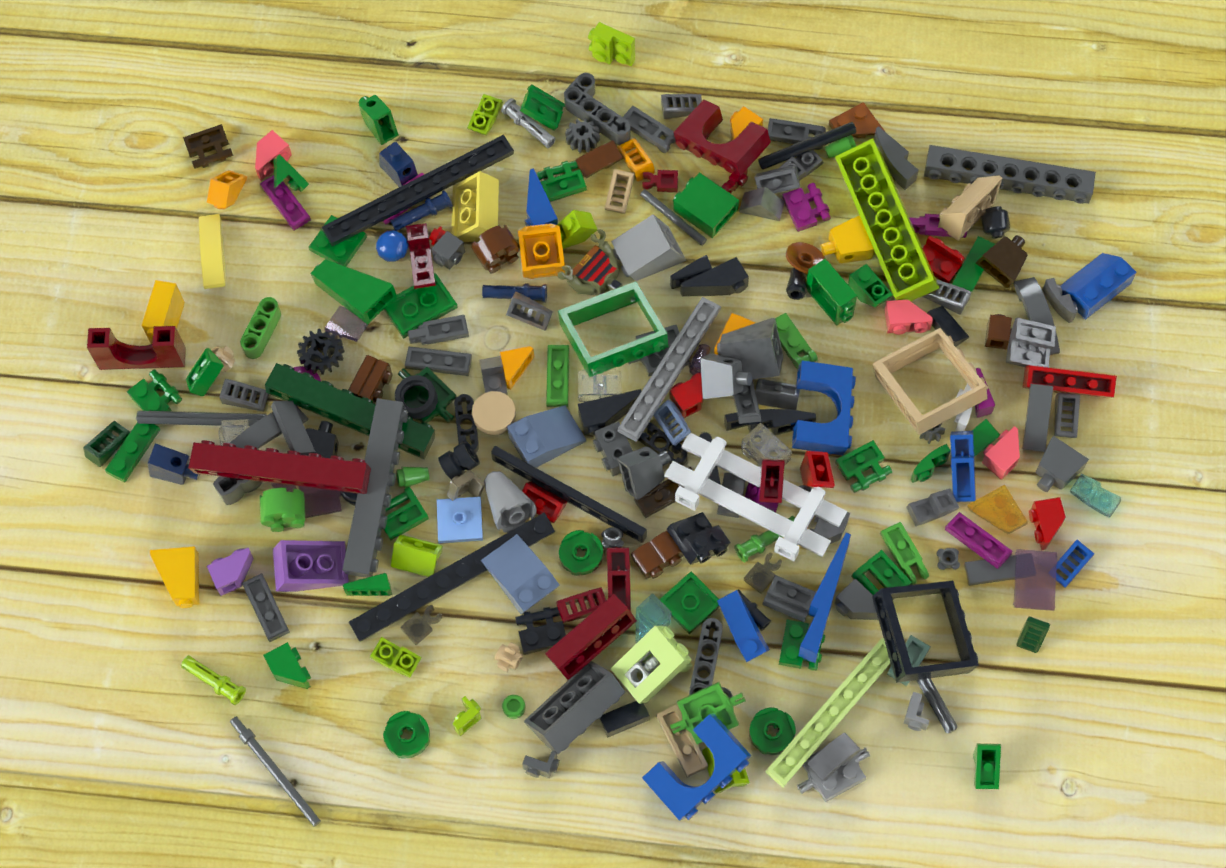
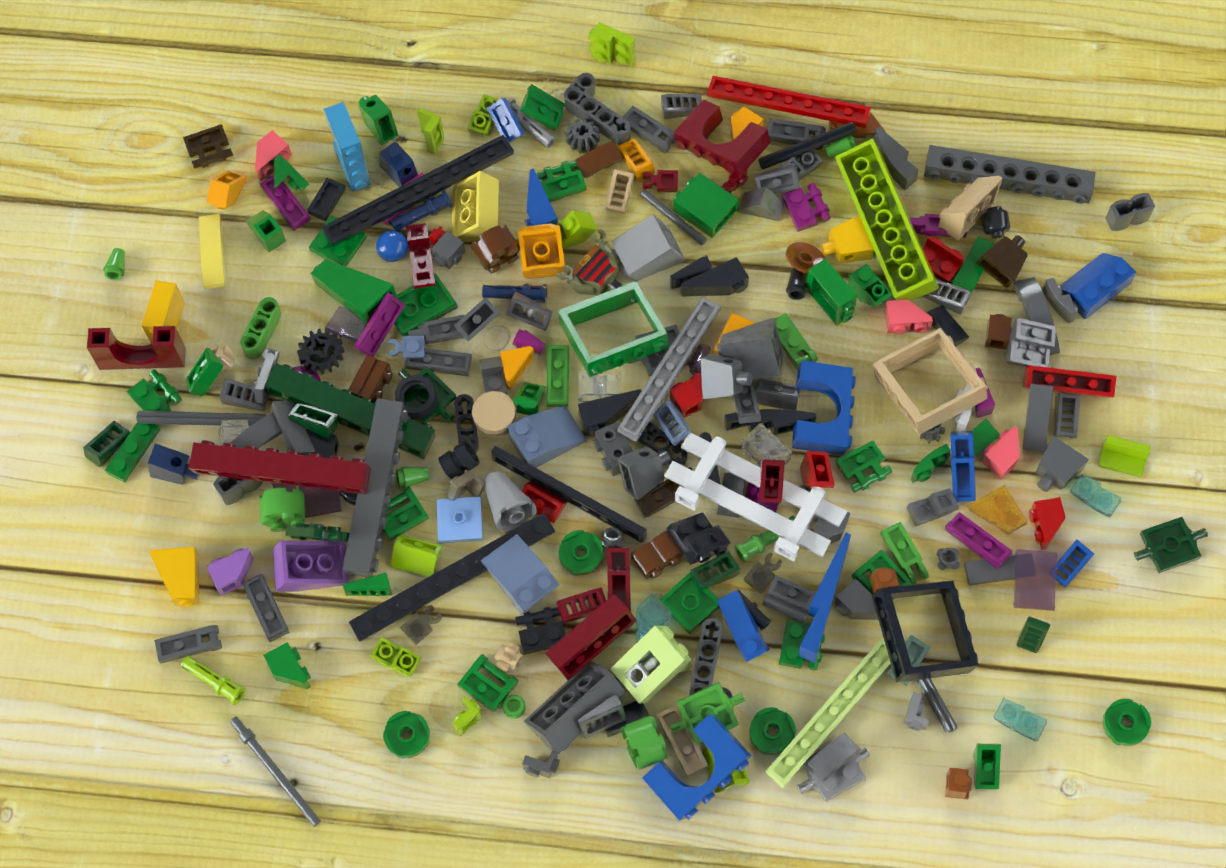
none -> bright green cone [103,248,125,280]
none -> dark grey plate [154,625,222,664]
none -> green slope [246,210,286,252]
none -> hinge [252,348,279,404]
none -> dark green plate [285,523,350,542]
none -> dark green slope [288,402,338,439]
none -> black plate [307,178,346,221]
none -> dark azure arch [324,102,371,192]
none -> magenta tile [354,293,405,357]
none -> sand blue plate [387,336,425,359]
none -> lime panel [417,108,444,154]
none -> dark grey slope [454,297,500,341]
none -> green plate [457,654,519,712]
none -> plate [487,98,525,143]
none -> magenta cone [512,329,546,355]
none -> green slope [514,382,545,415]
none -> flat silver slope [578,694,627,739]
none -> bright green brick [621,715,668,770]
none -> dark green slope [690,551,740,590]
none -> red plate [707,76,871,128]
none -> dark orange brick [869,567,899,595]
none -> dark orange brick [945,768,972,800]
none -> clear light blue slope [994,698,1047,742]
none -> lime panel [1098,435,1151,477]
none -> green plate [1103,699,1151,746]
none -> dark grey brick [1105,193,1155,231]
none -> dark green plate [1134,517,1208,573]

